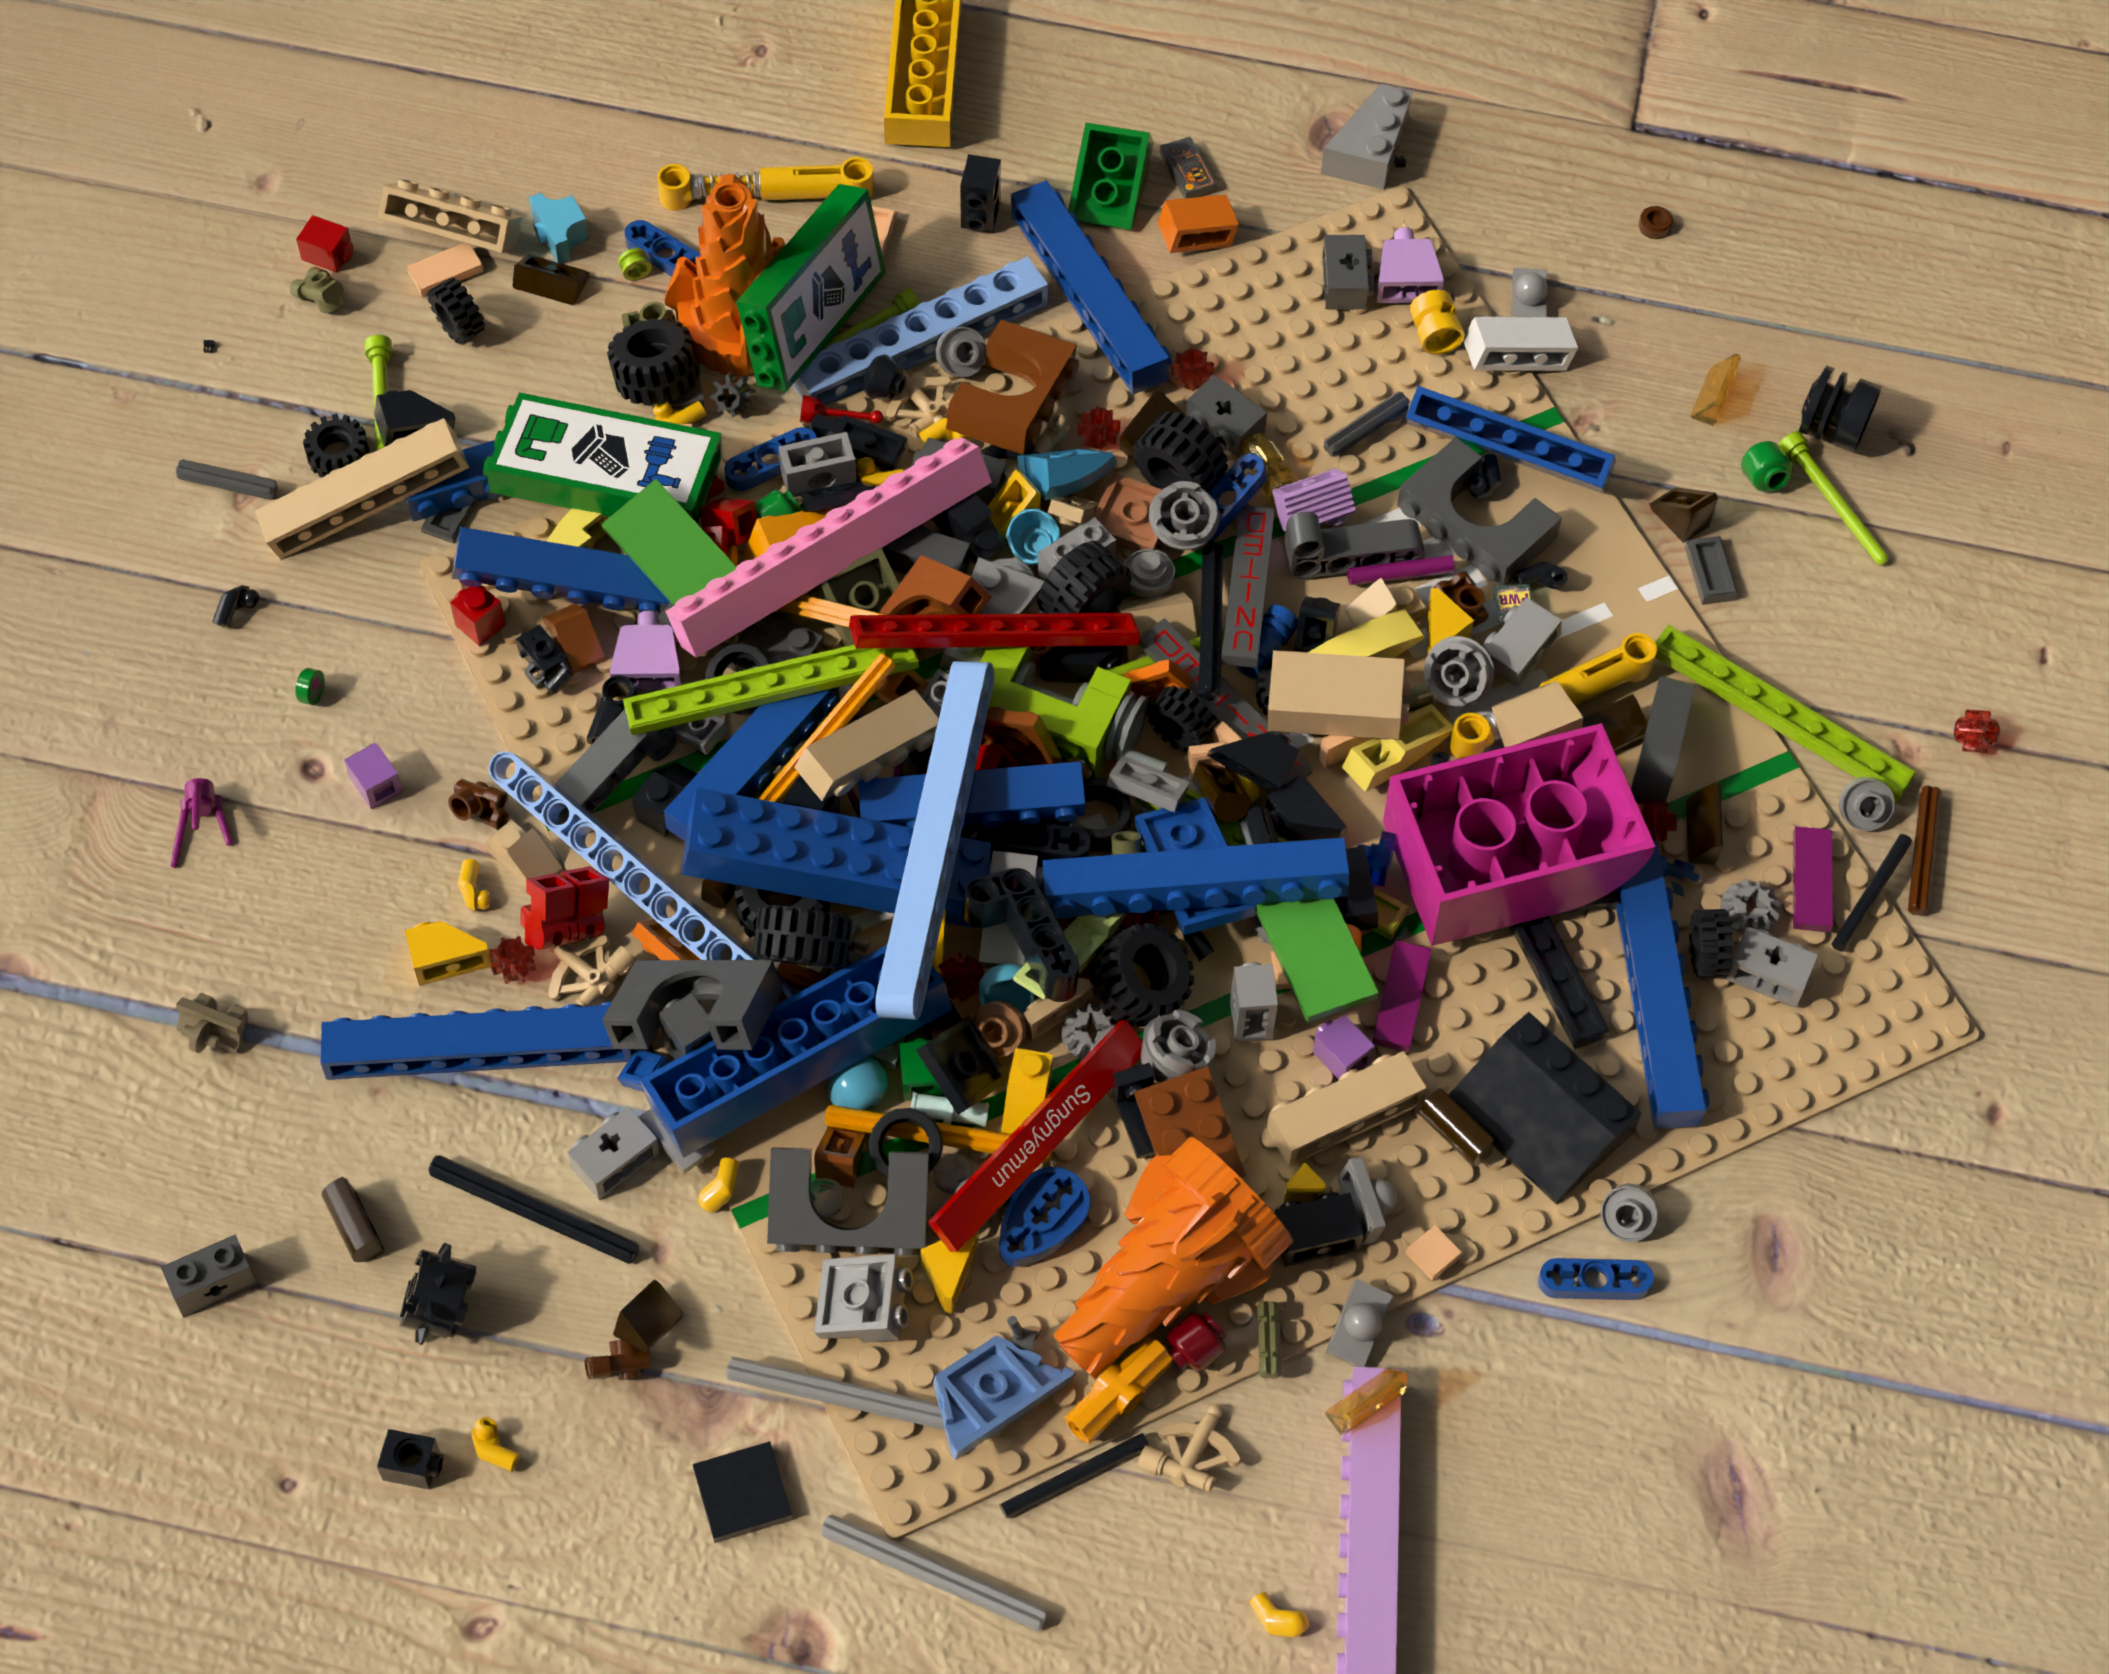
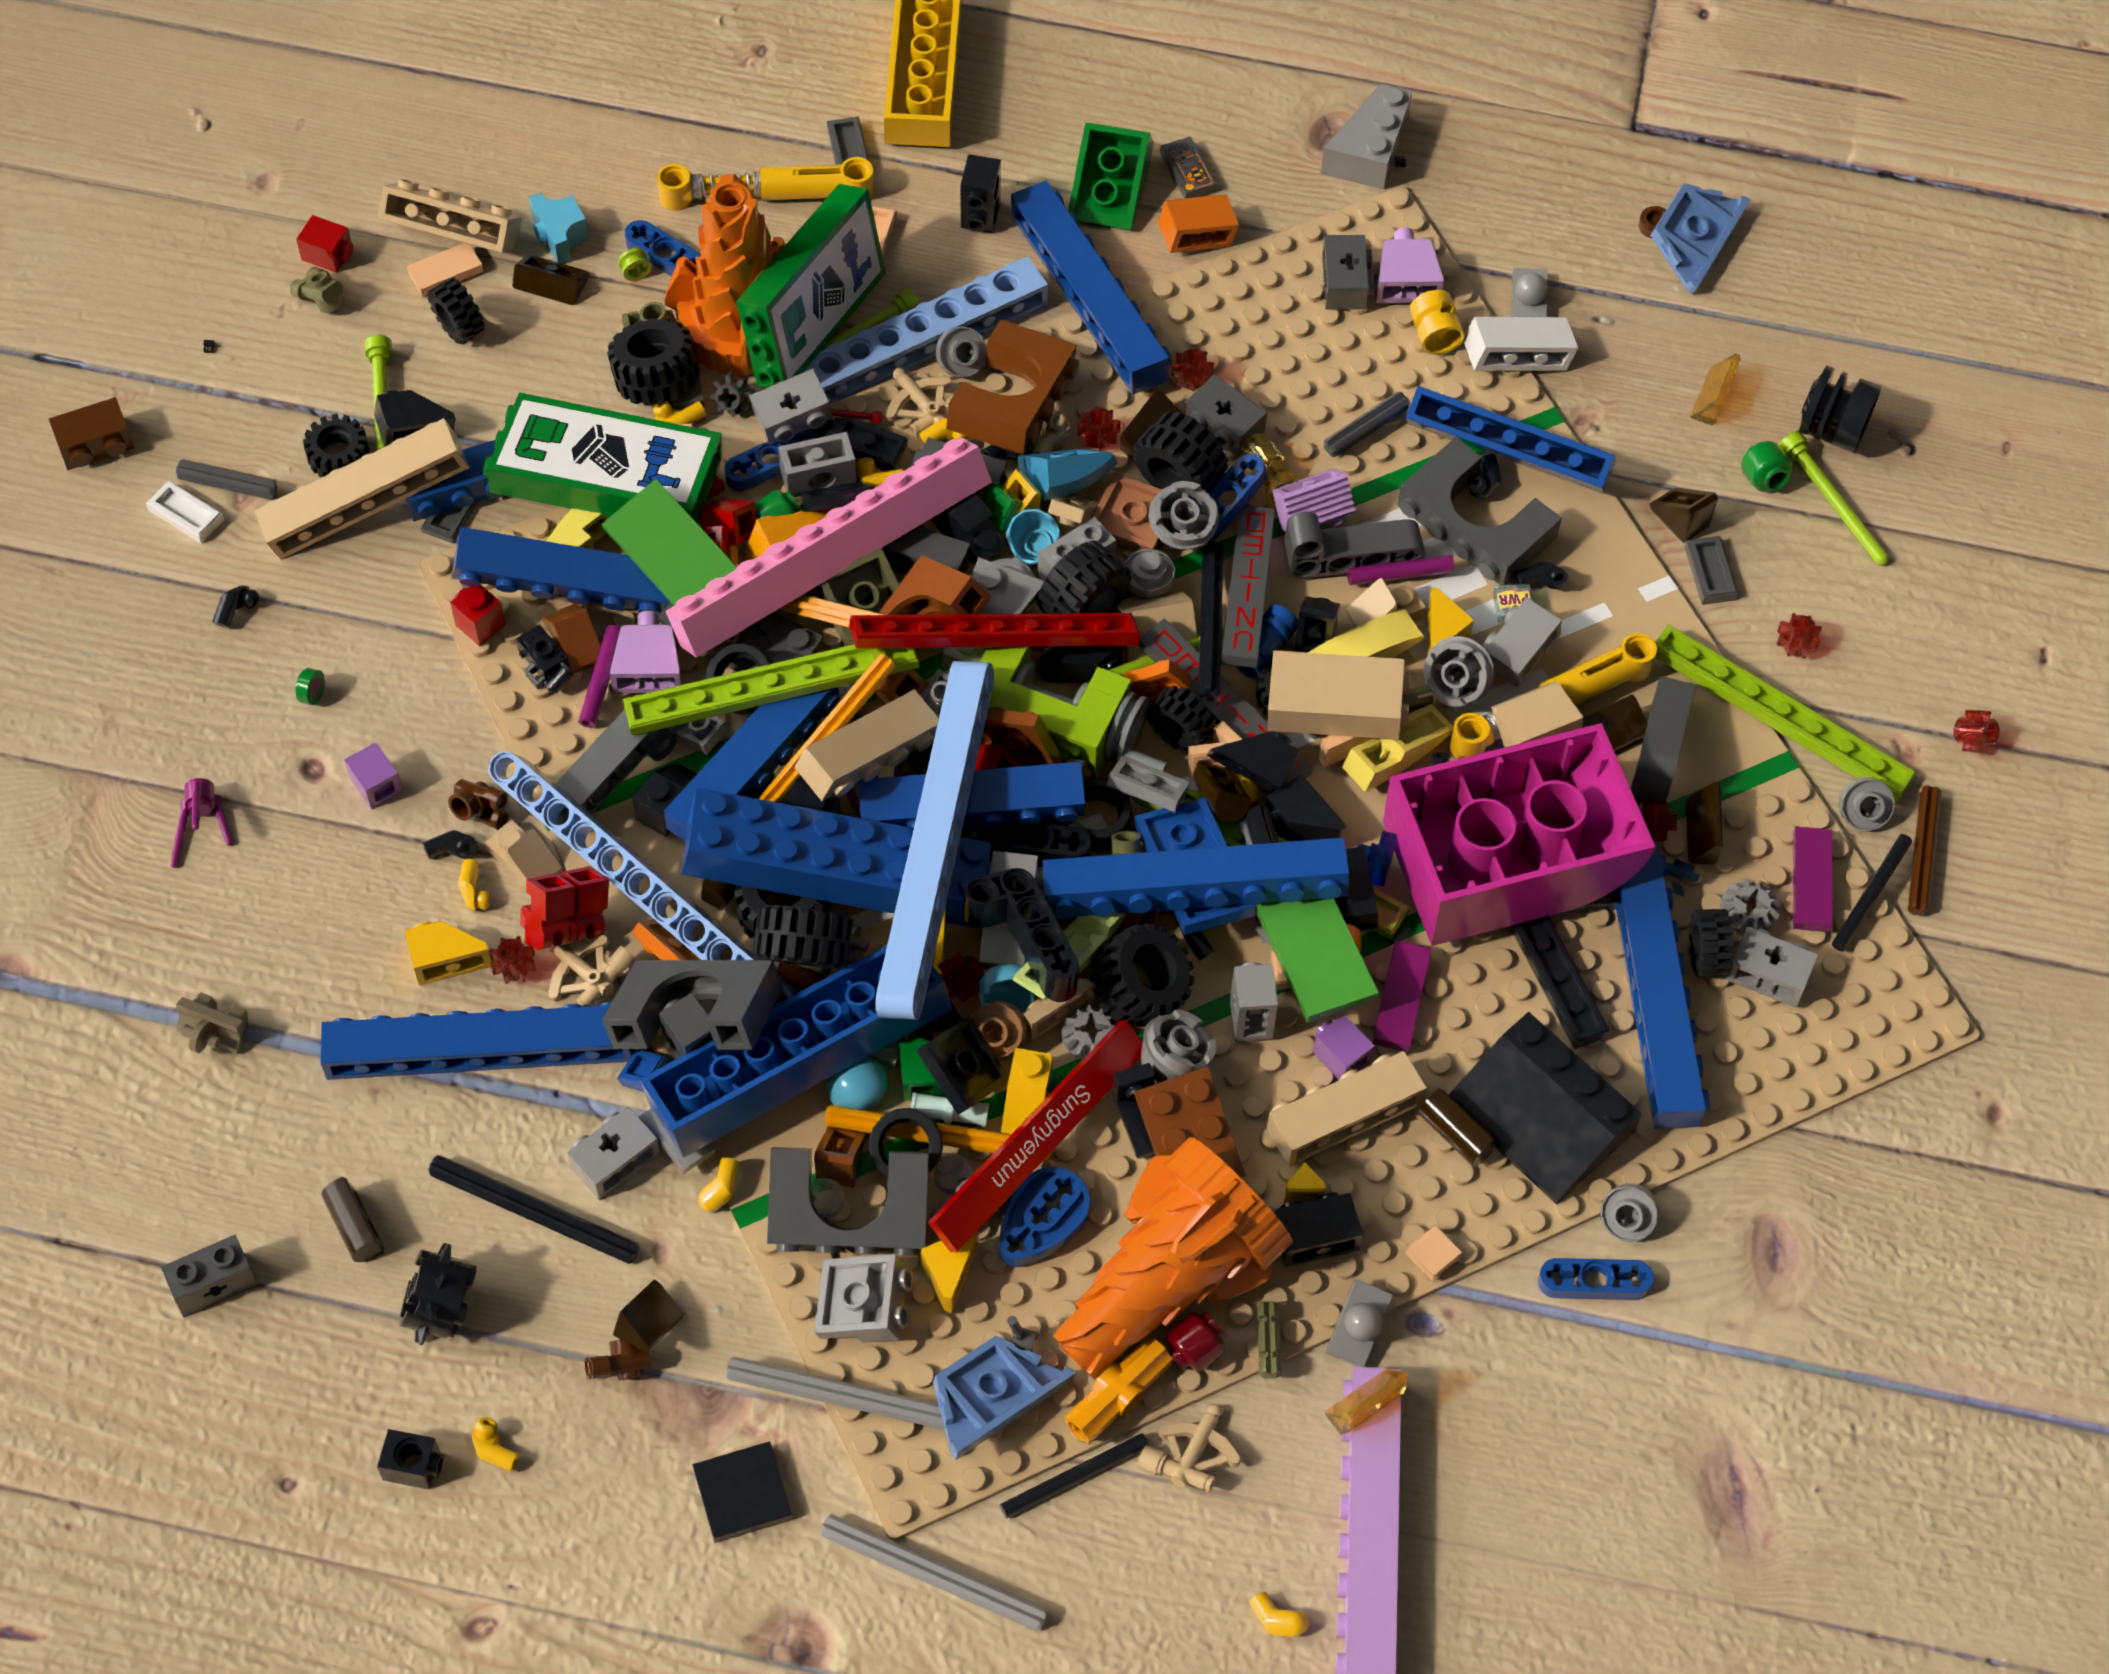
black piece [586,675,636,745] -> none
black cone [863,354,906,399] -> none
light grey tile [1338,1157,1398,1245] -> none
reddish brown plate [1433,571,1489,627] -> none
none -> reddish brown brick [49,397,135,470]
none -> white tile [146,480,224,544]
none -> black arm [422,830,478,859]
none -> magenta piece [578,625,621,728]
none -> light grey brick [749,369,833,445]
none -> dark grey tile [827,116,869,164]
none -> green tile [982,482,1023,532]
none -> medium blue wing [1650,183,1751,294]
none -> clear red gear [1776,613,1822,659]

